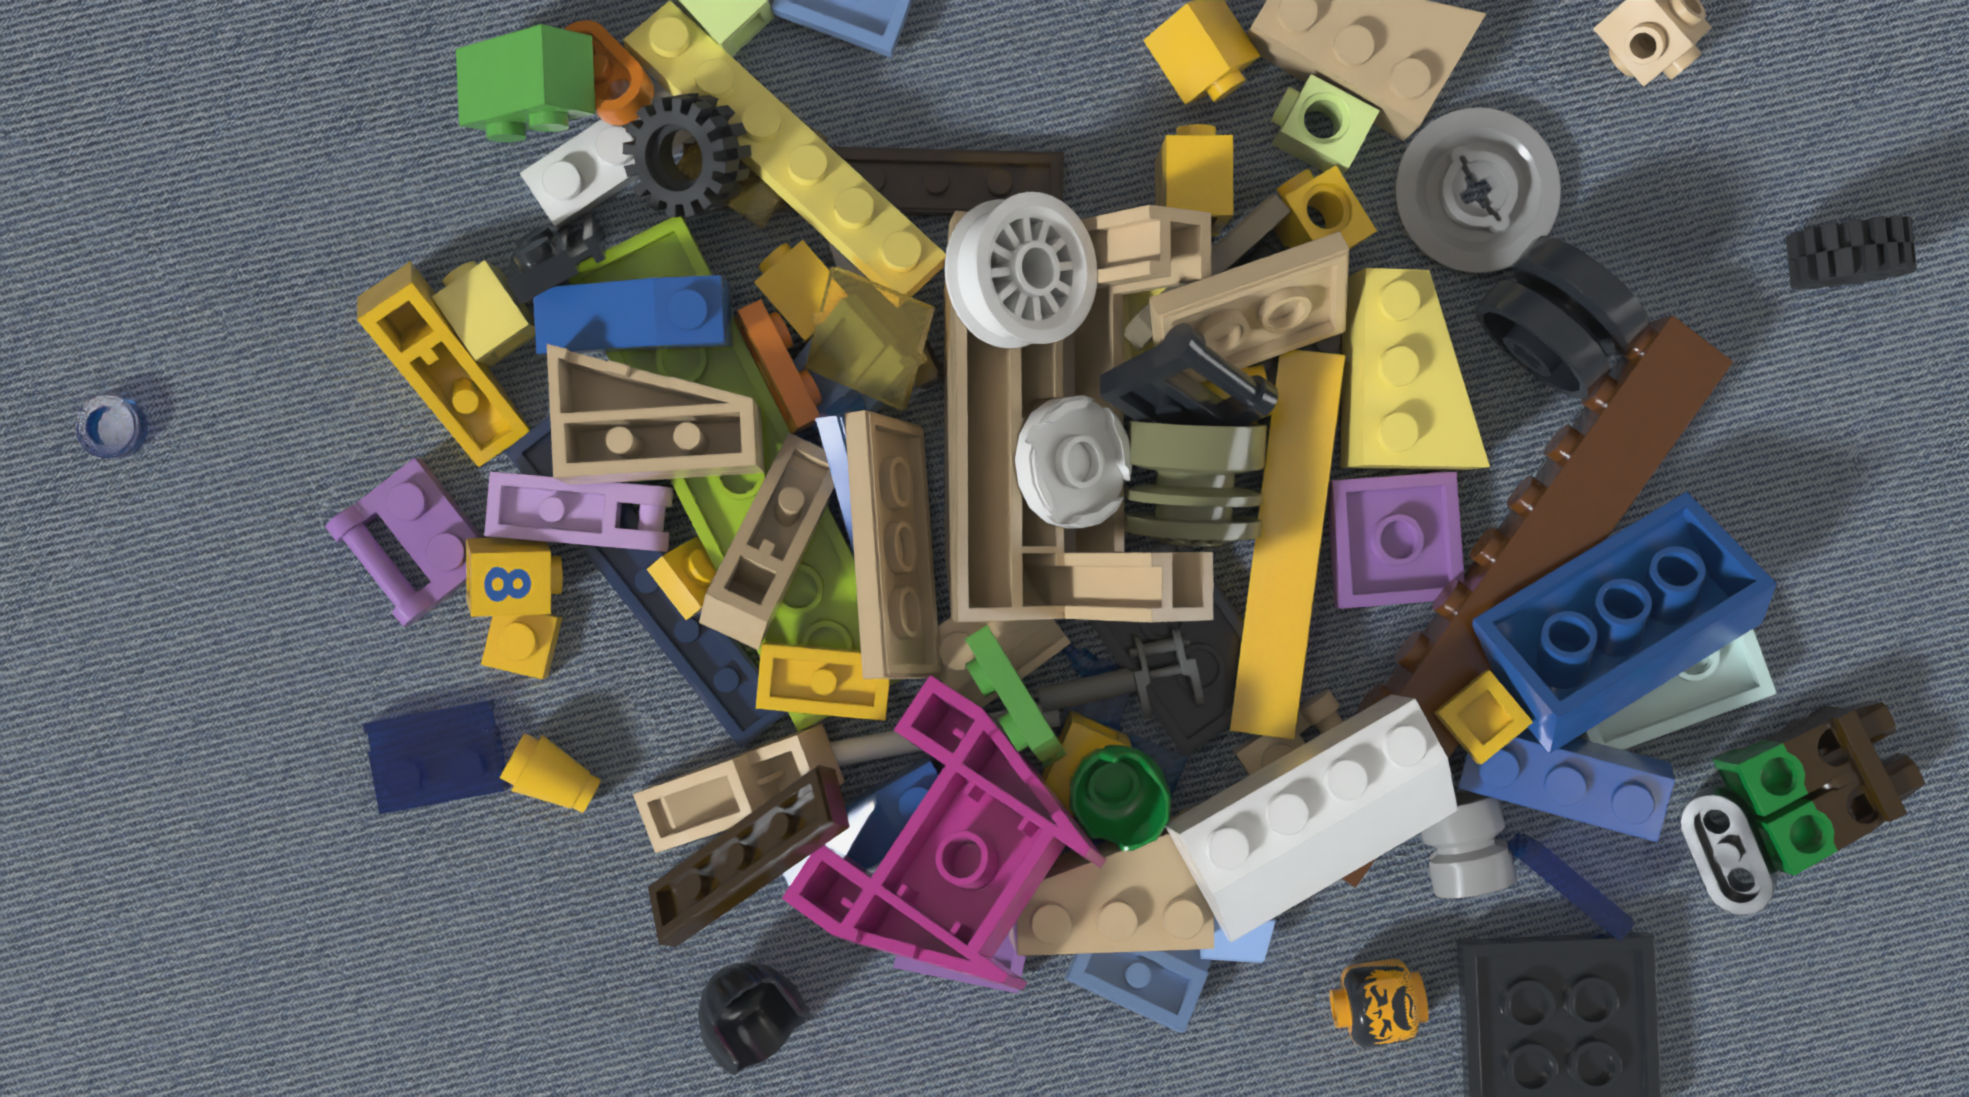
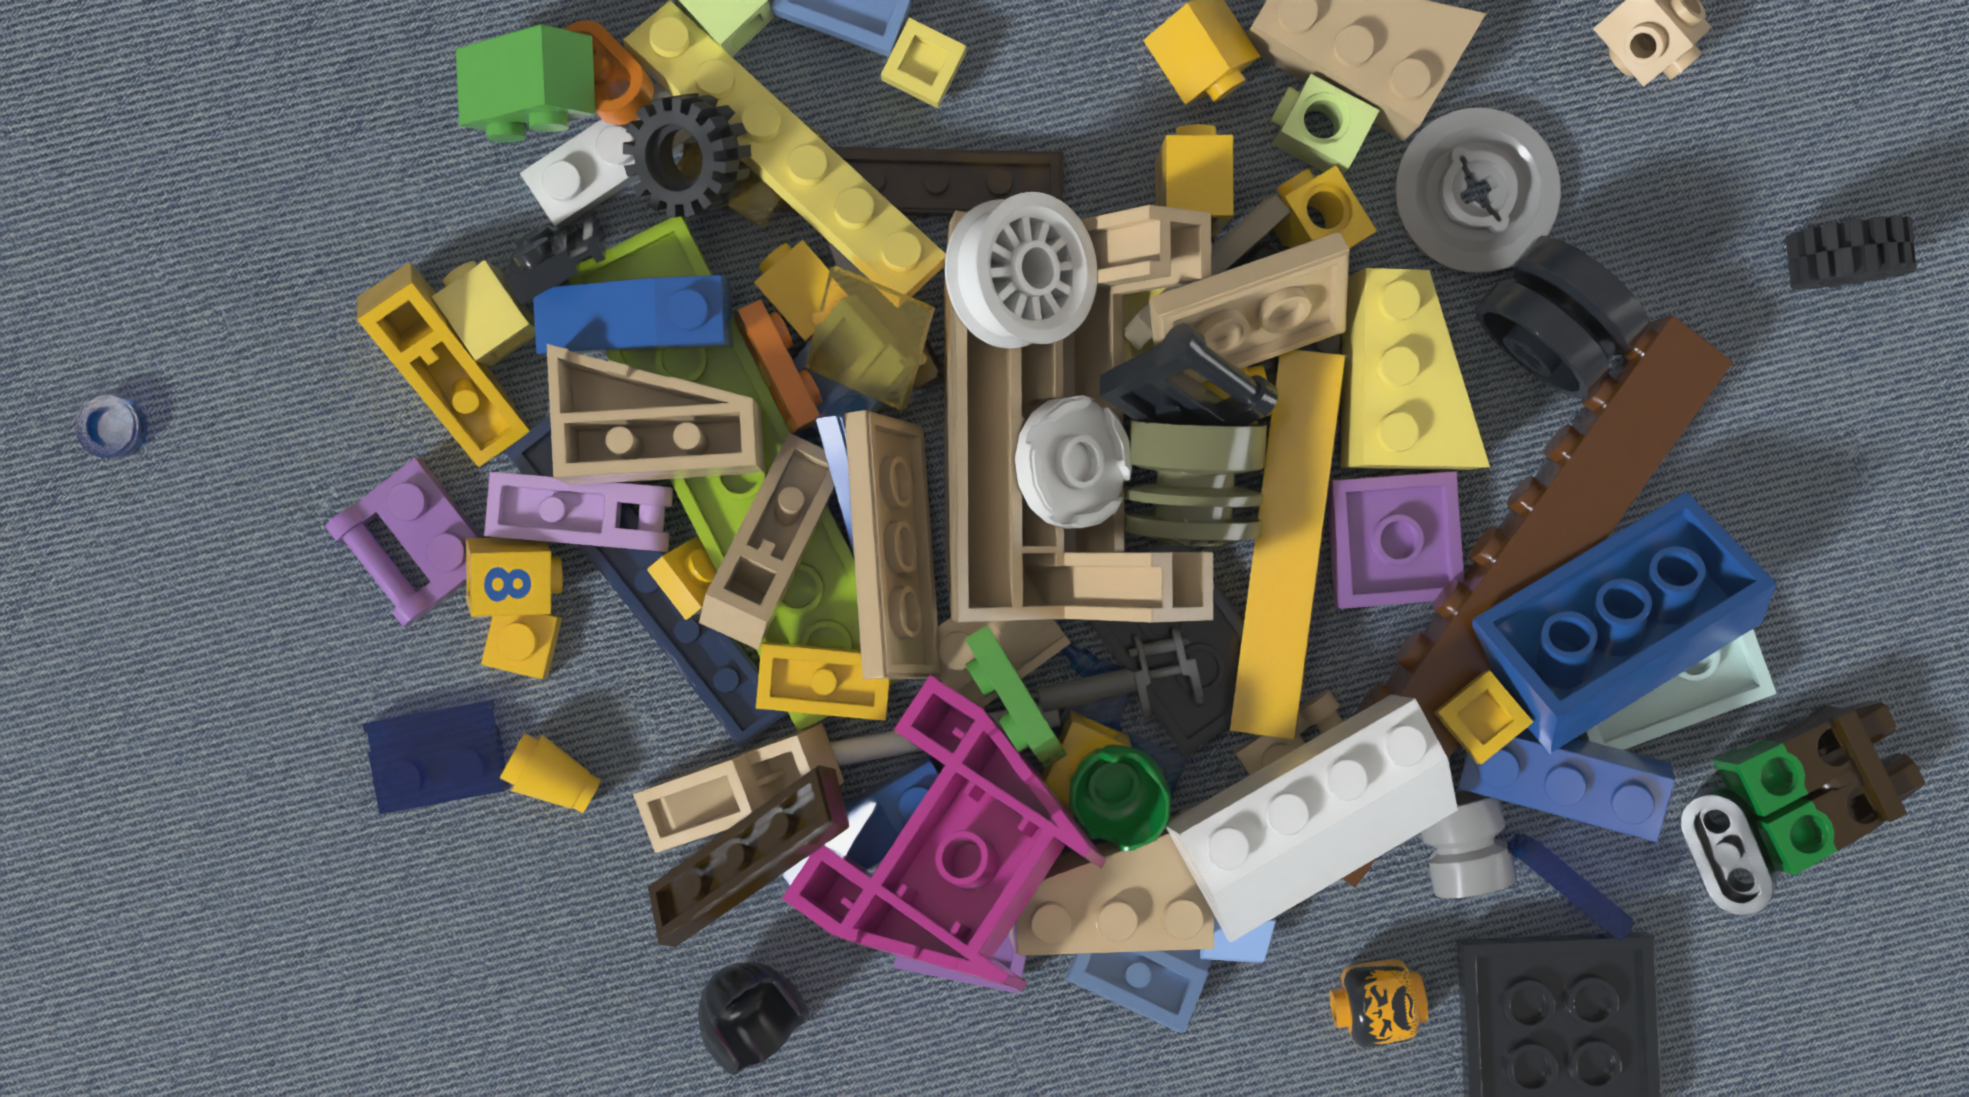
none -> light yellow plate [881,18,967,109]

